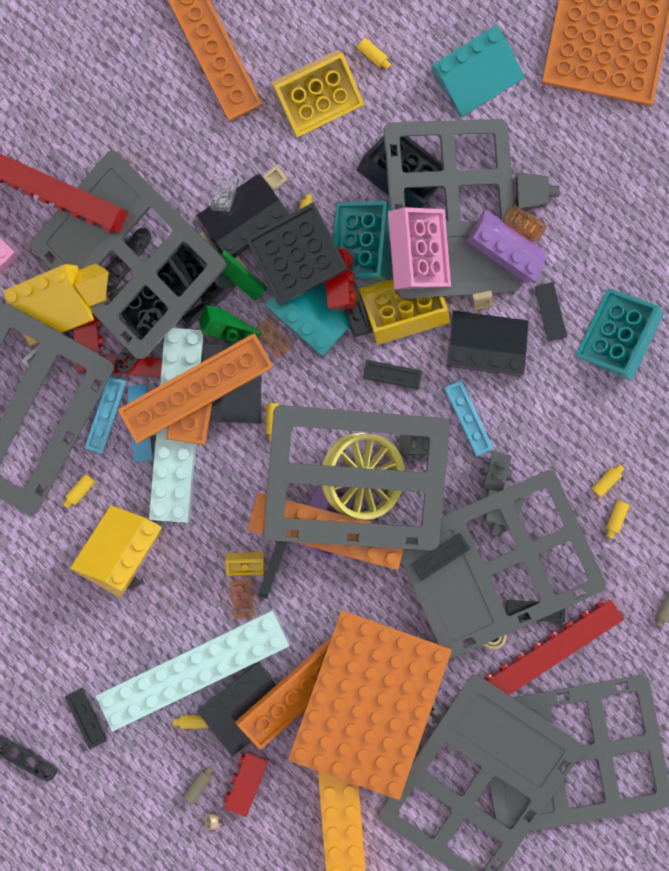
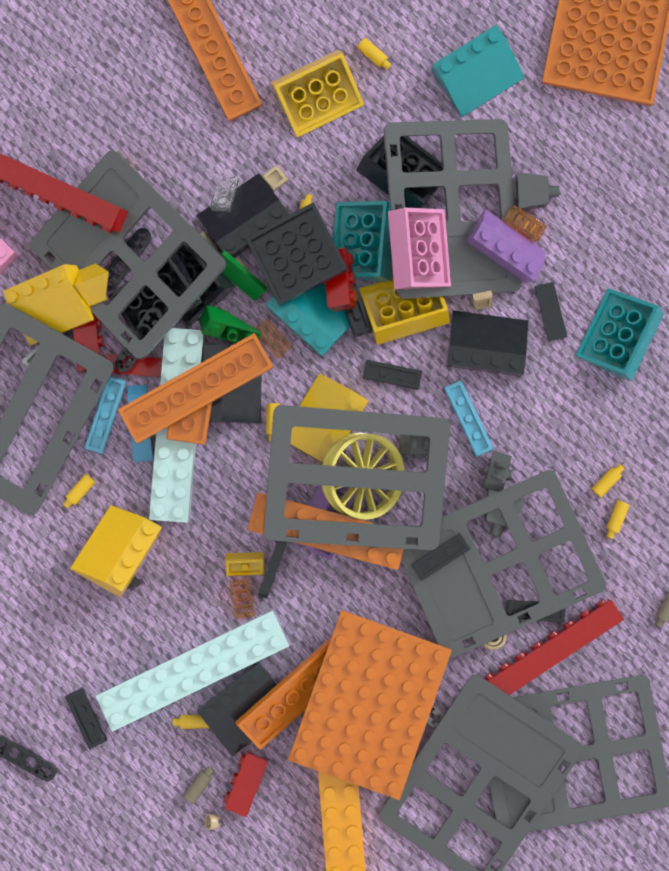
none -> yellow slope [290,373,369,464]

